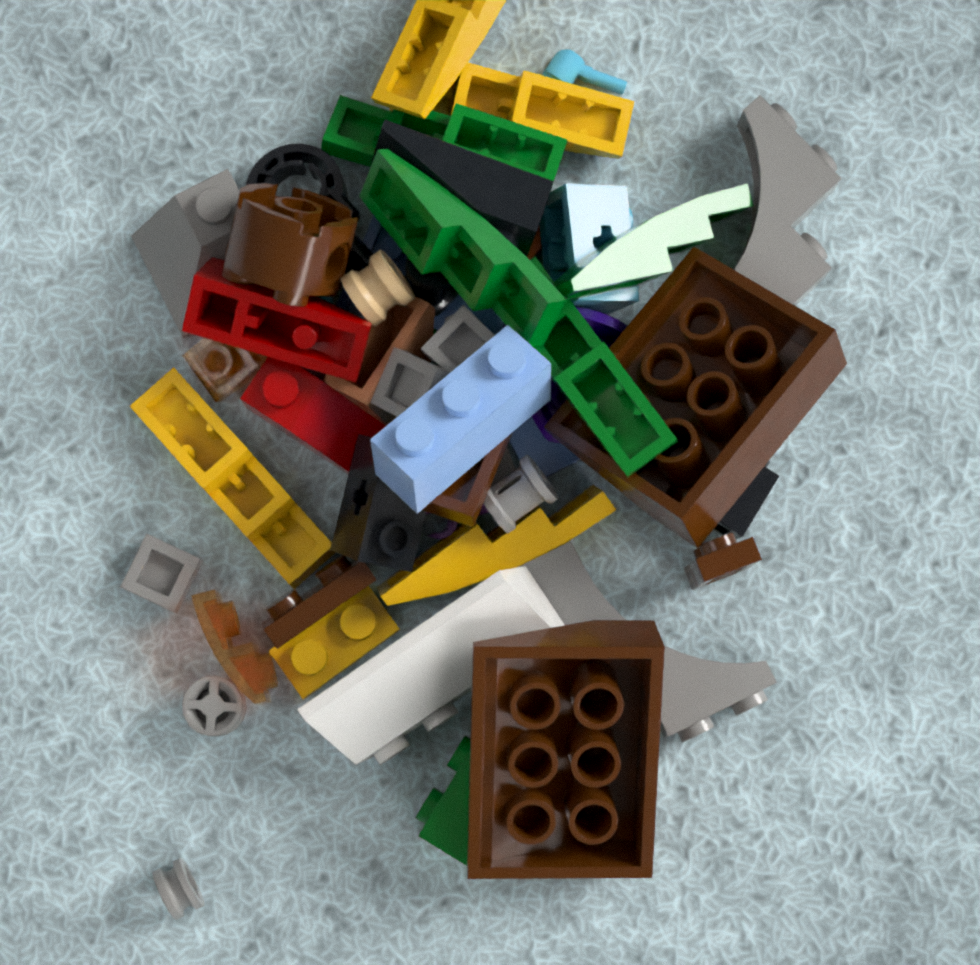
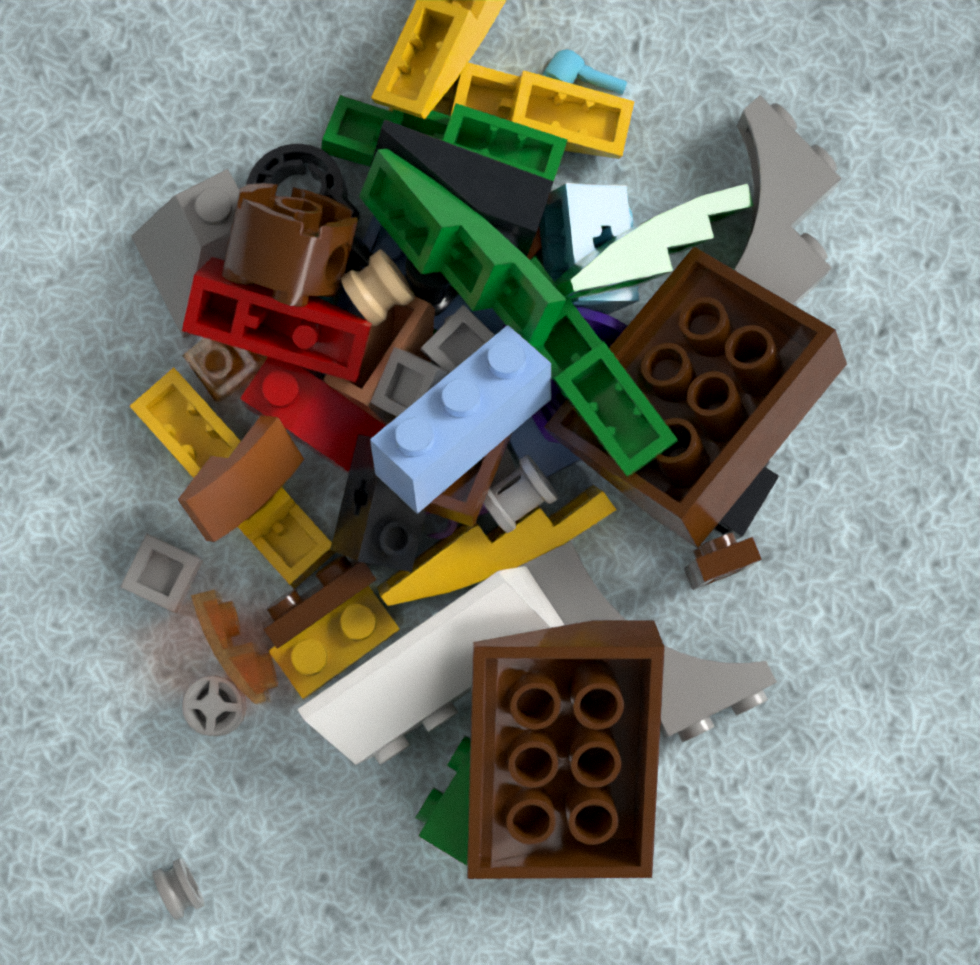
none -> dark orange slope [178,415,305,542]

